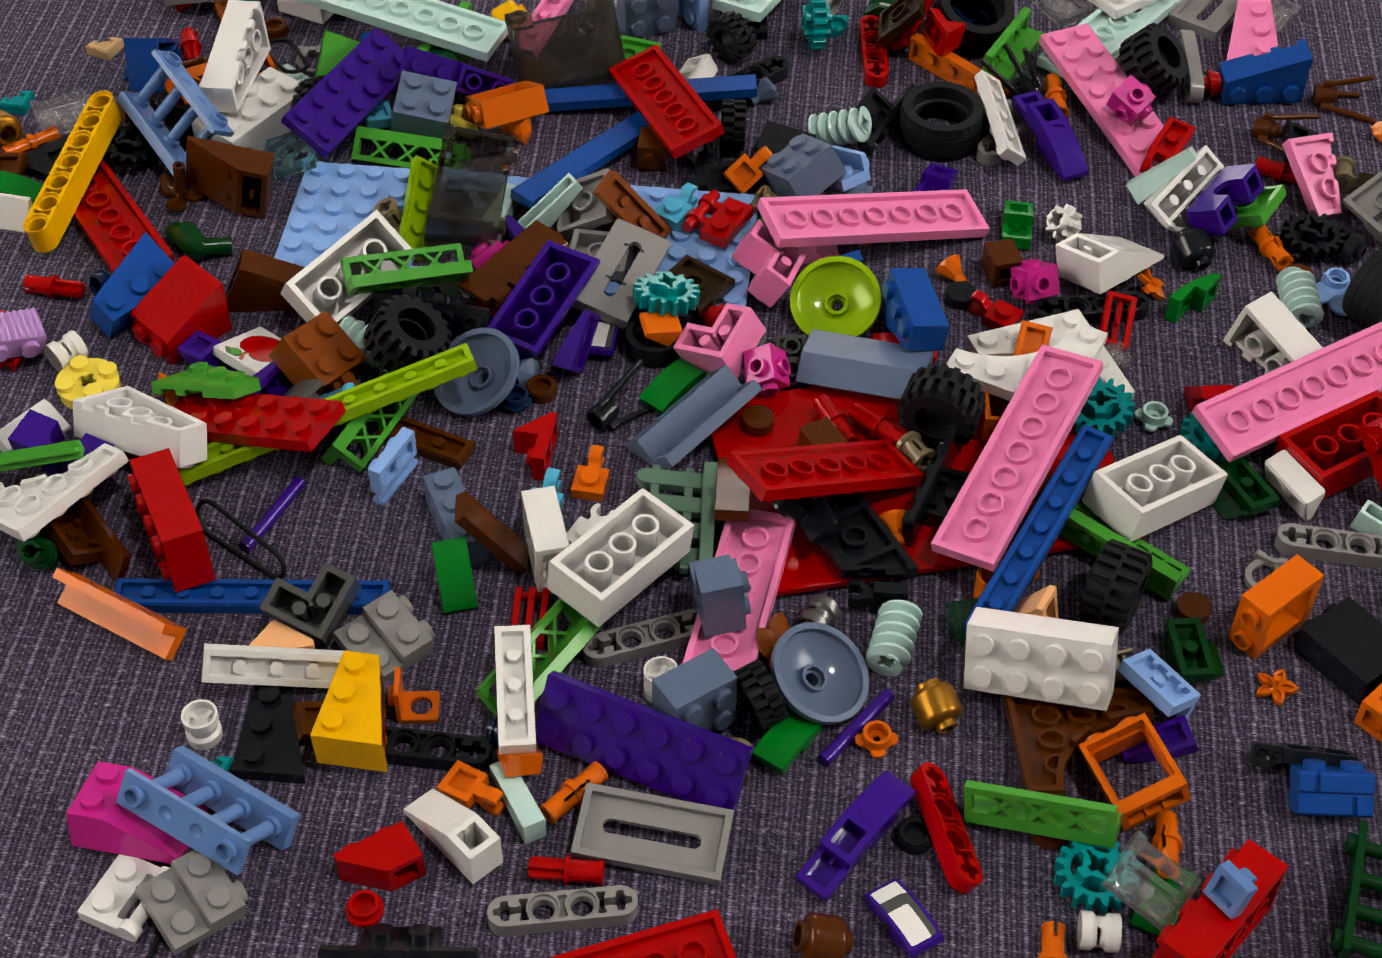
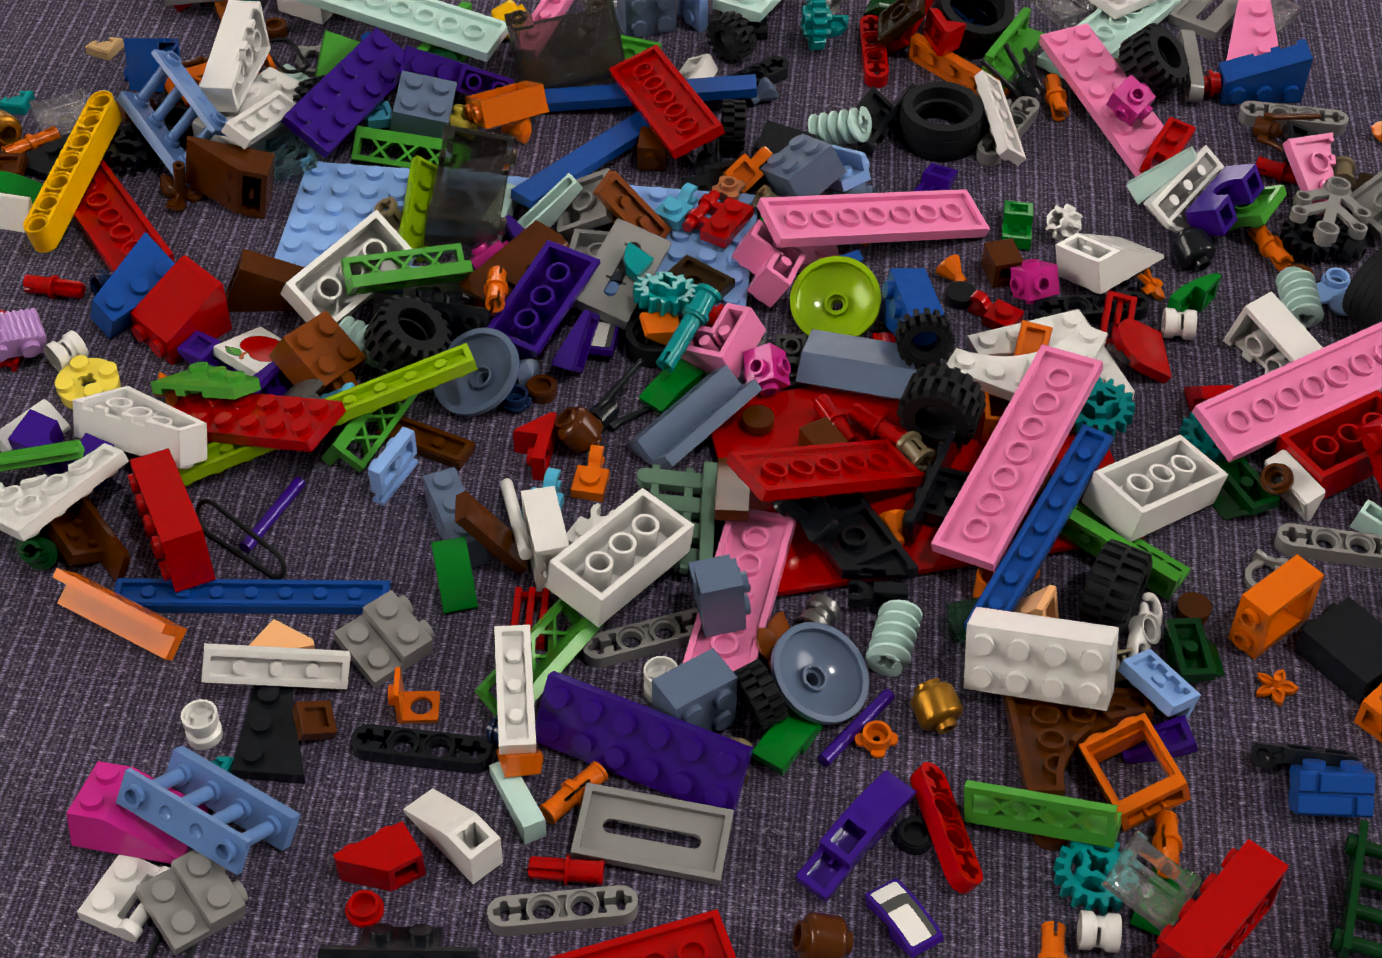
dark green arm [166,222,233,261] -> none
red axle [180,27,202,61] -> none
dark grey brick [259,562,362,647] -> none
yellow wedge [310,650,388,772] -> none
orange plate [437,760,506,817] -> none
dark purple slope [1012,90,1089,182] -> none
light aqua plate [1135,401,1173,432] -> none
medium blue tile [1202,860,1258,920] -> none
reddish brown plant [1312,75,1376,124] -> none
none -> white plate [221,89,296,149]
none -> orange pin [484,266,509,313]
none -> white bar [500,478,533,560]
none -> reddish brown head [555,406,603,454]
none -> teal tile [623,242,654,282]
none -> teal pin [656,283,722,373]
none -> nougat plate [712,175,746,202]
none -> black tyre [895,308,955,369]
none -> red tile [1112,319,1172,384]
none -> white piece [1127,592,1163,657]
none -> white wheel [1161,308,1197,340]
none -> light grey beam [1238,101,1349,136]
none -> reddish brown plate [1260,463,1294,496]
none -> light grey plant [1289,176,1371,247]

